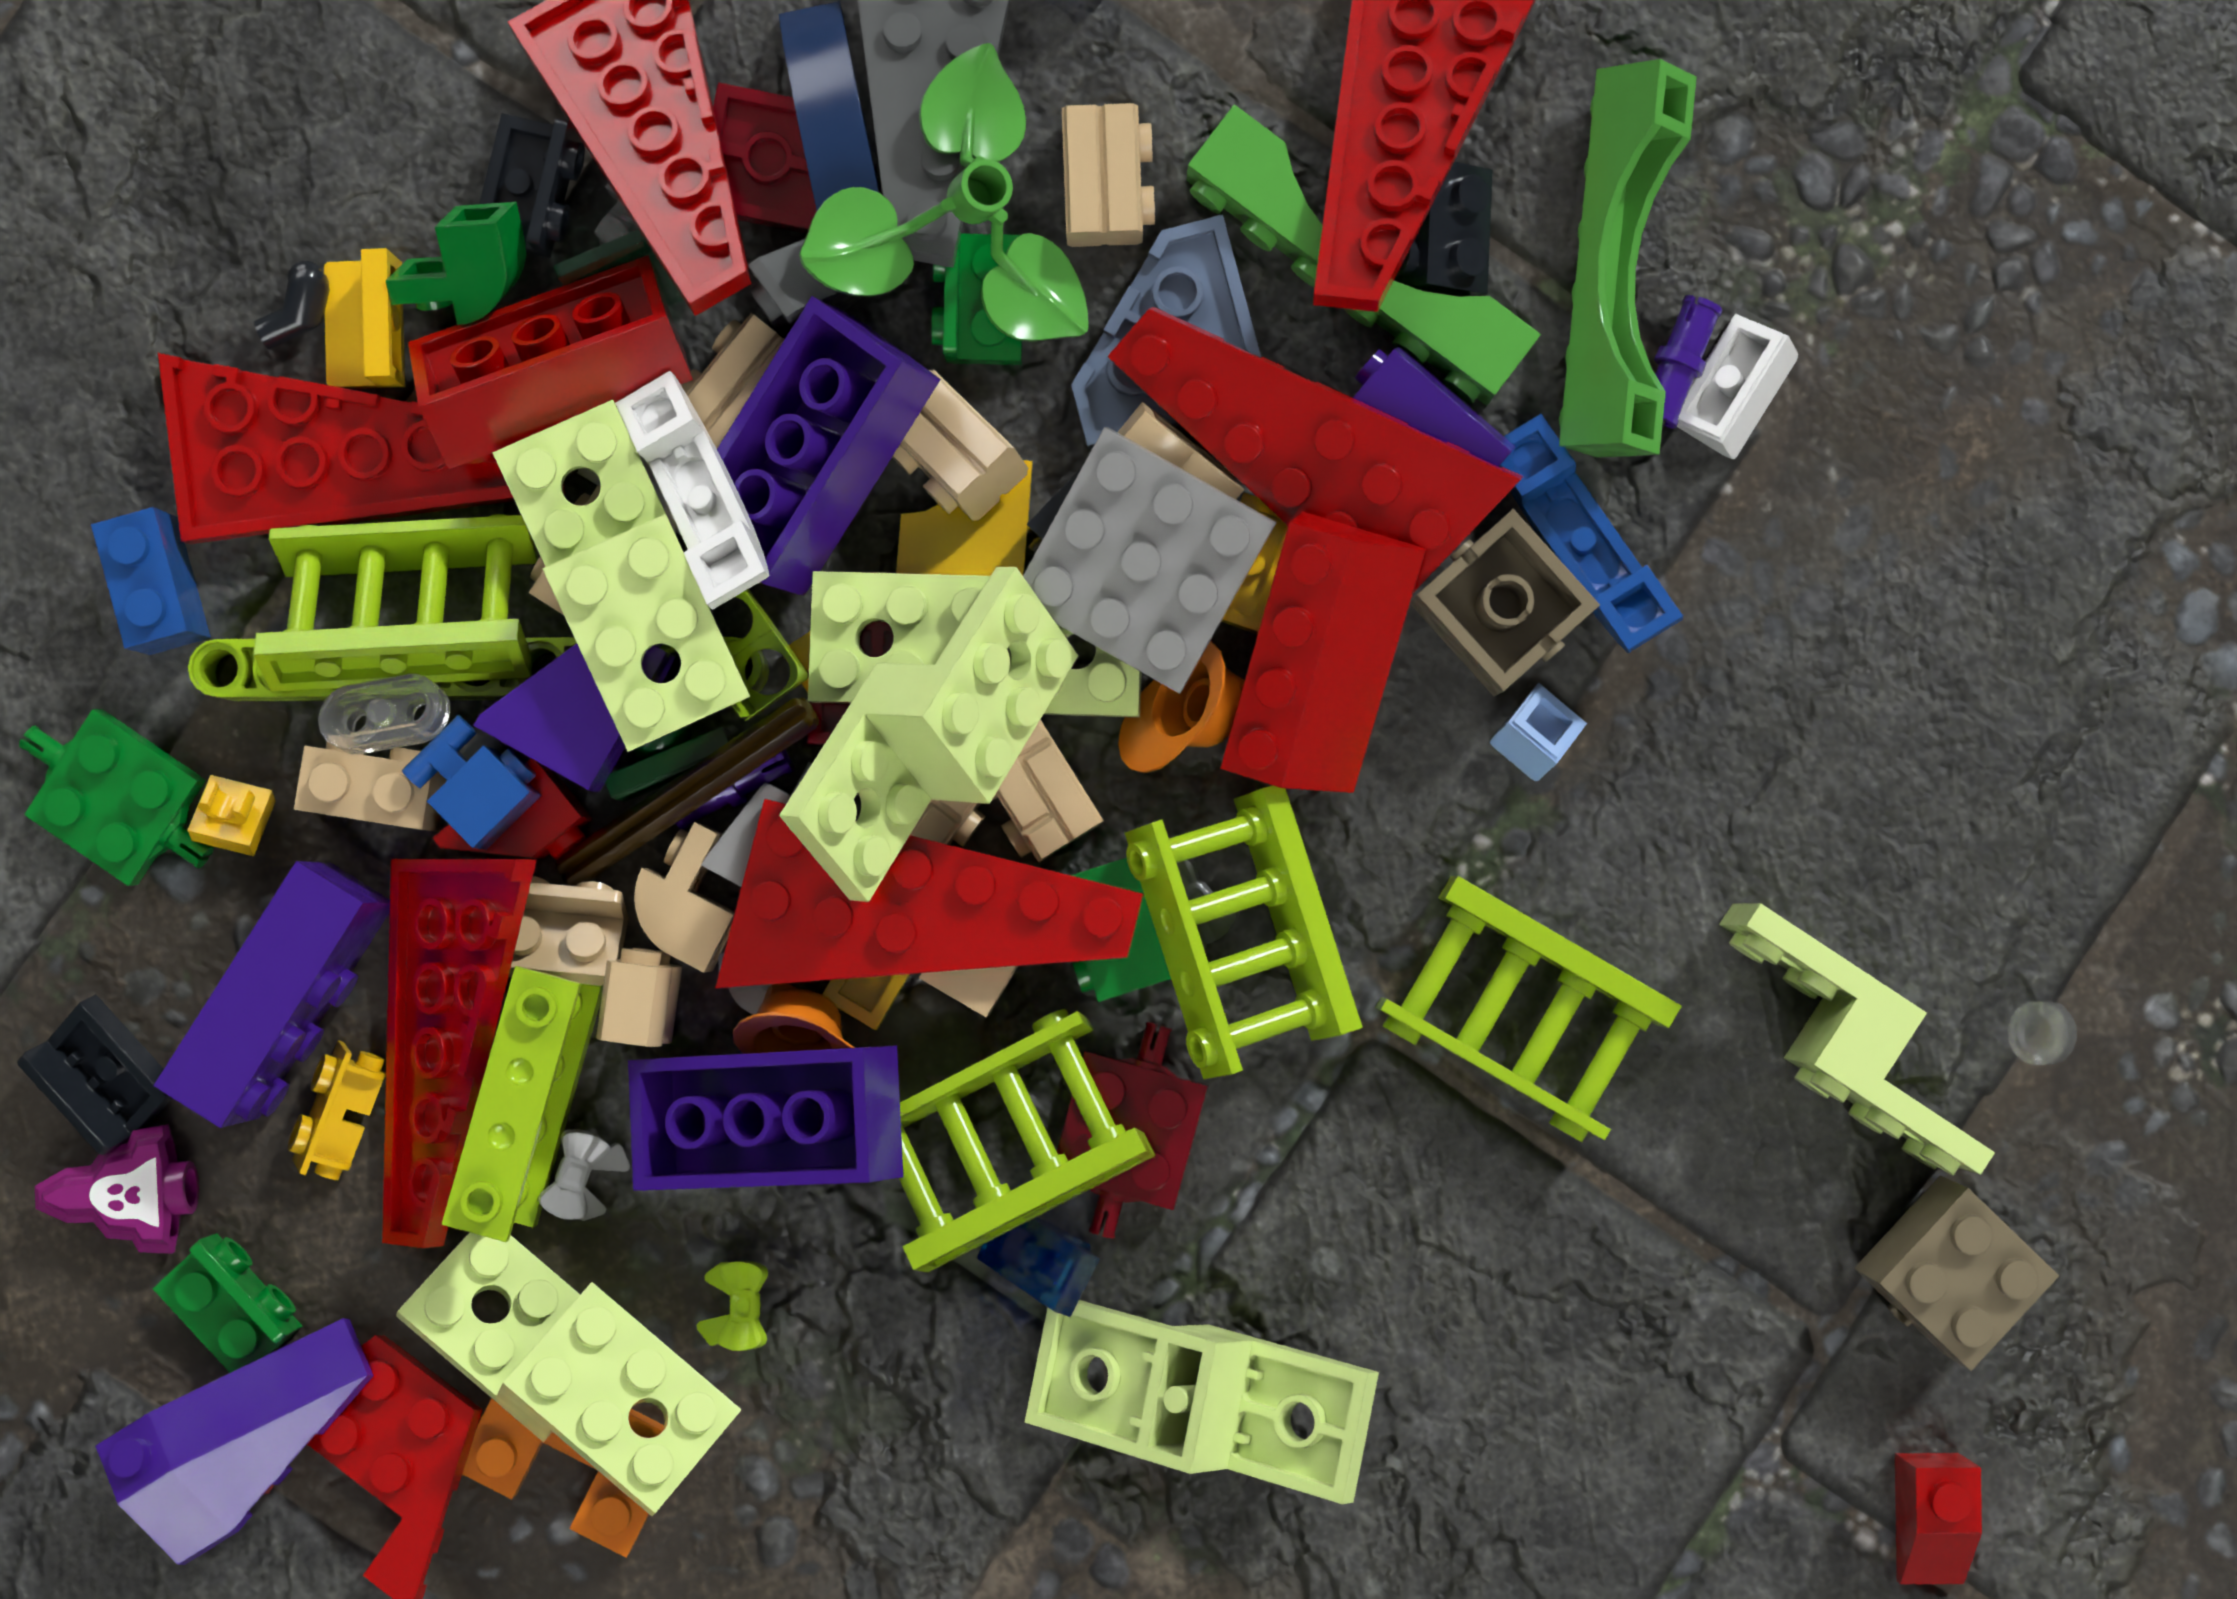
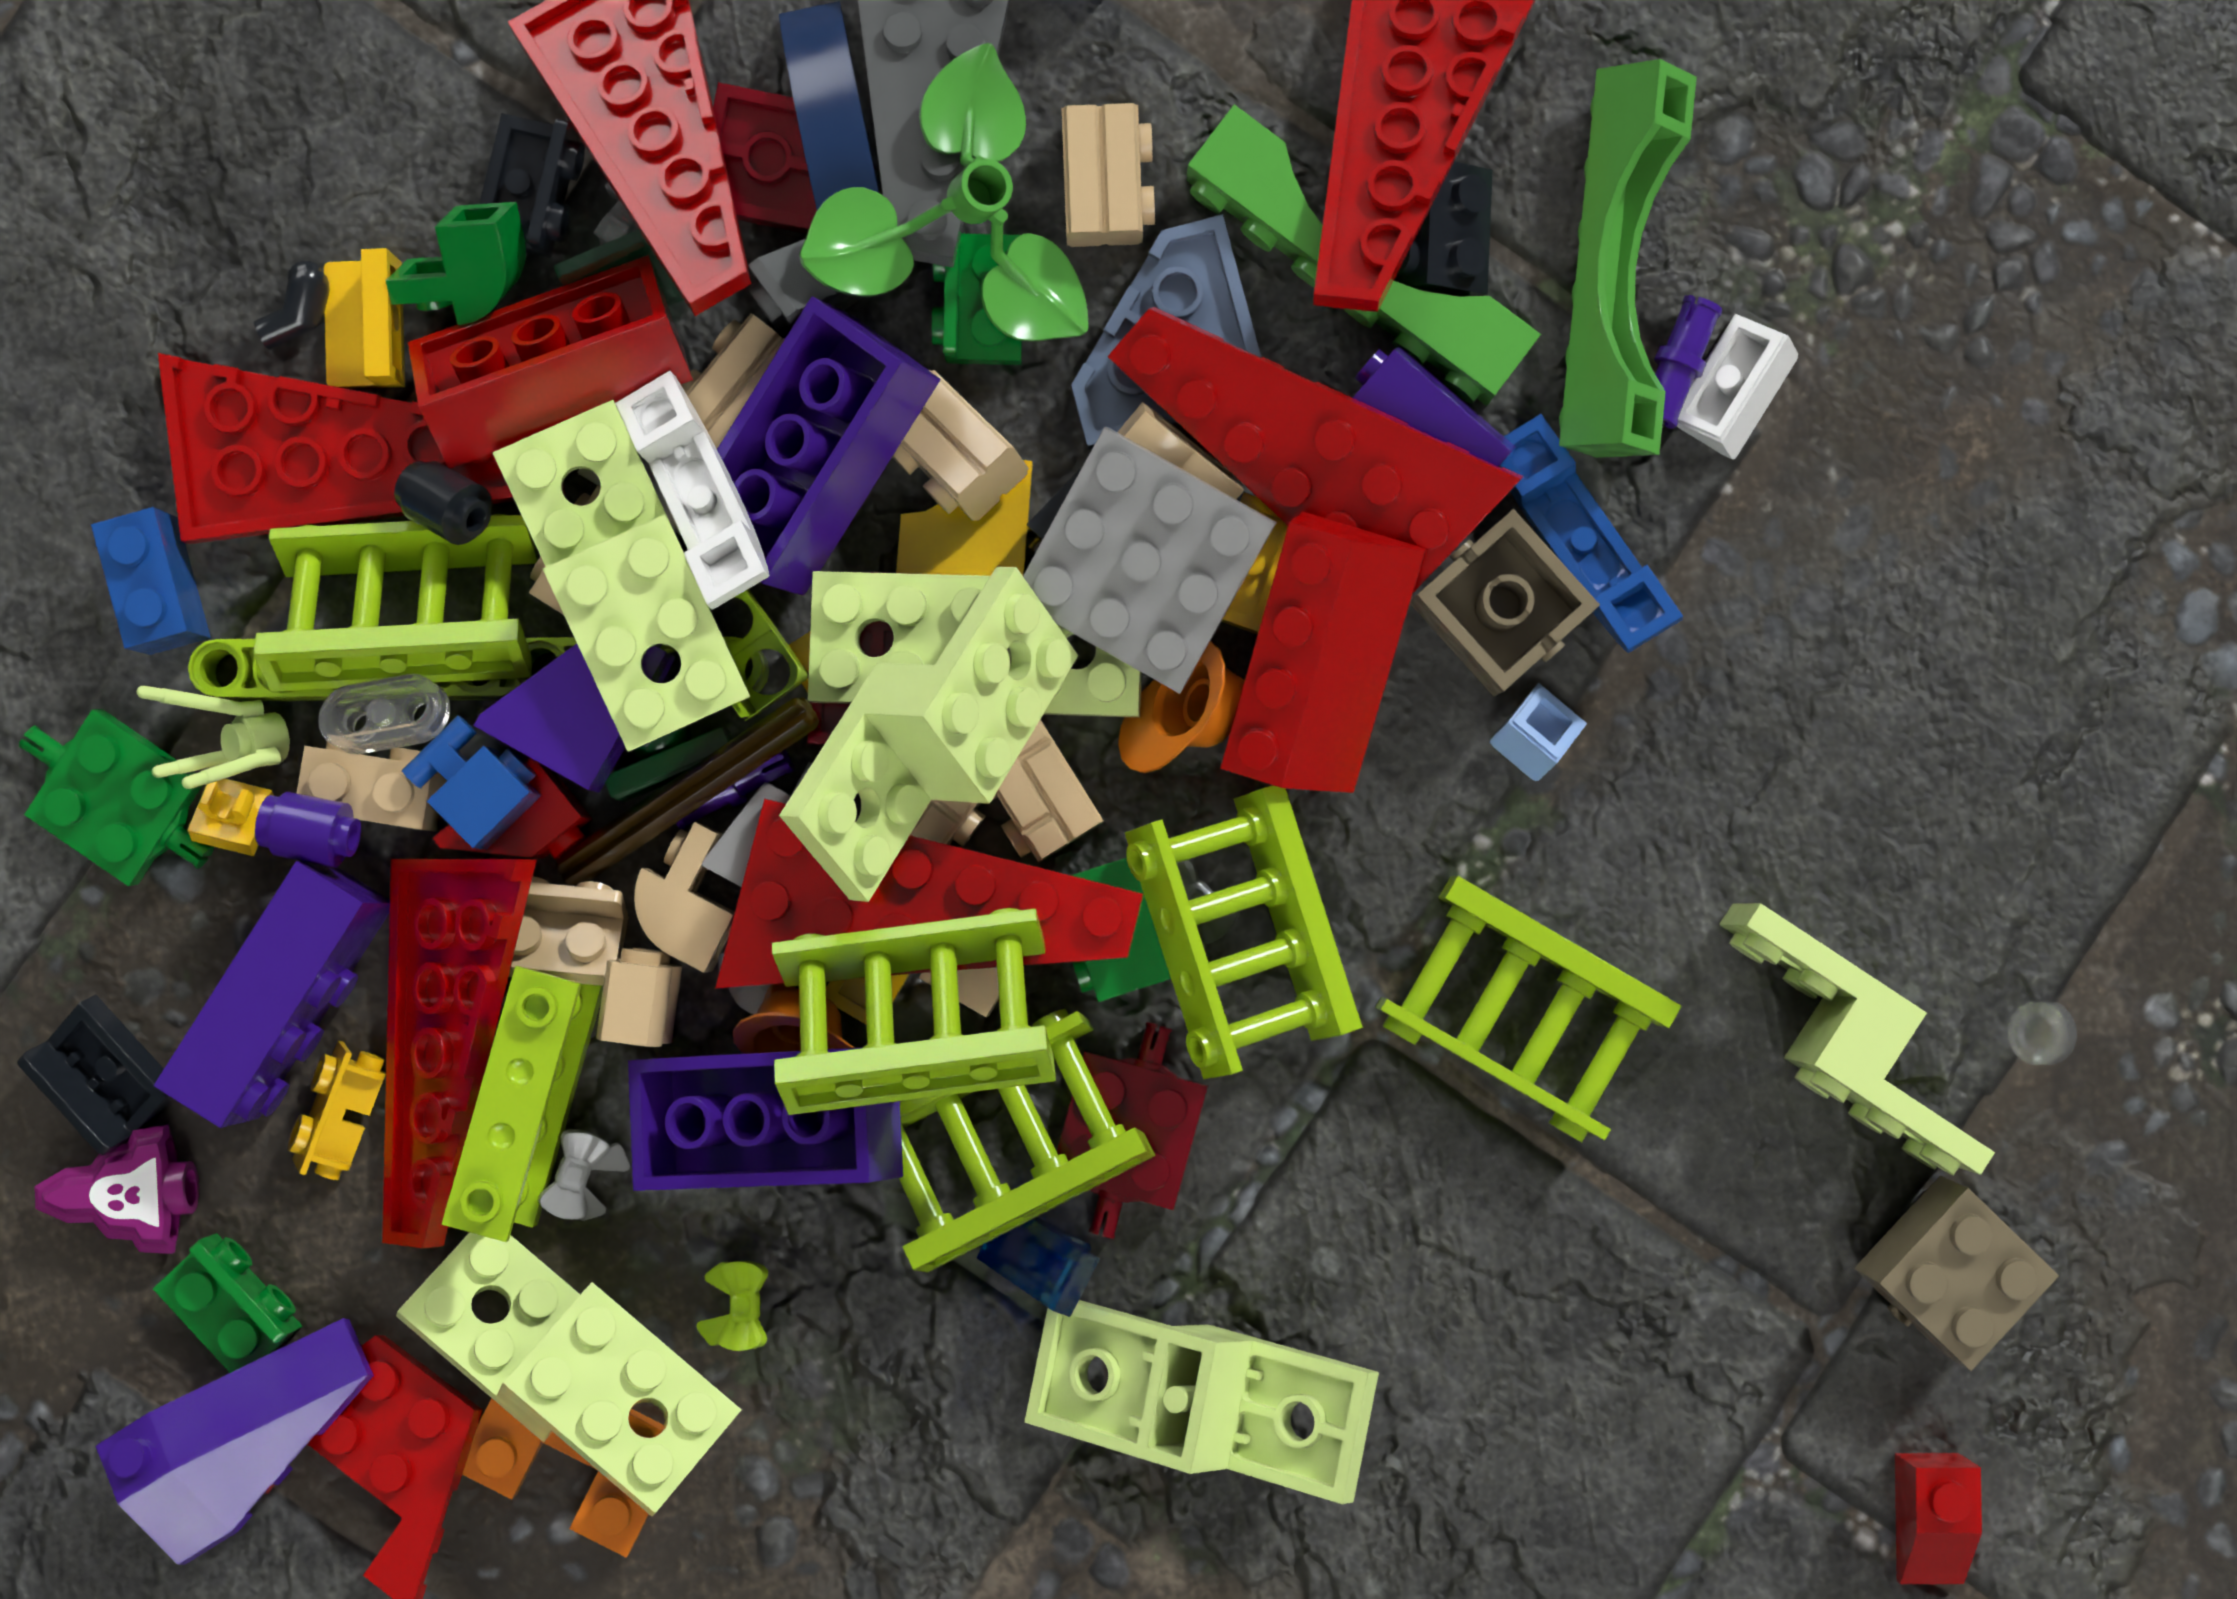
none -> yellowish green plant [136,686,290,789]
none -> dark purple brick [255,792,361,868]
none -> black brick [394,461,492,545]
none -> lime fence [772,908,1056,1115]

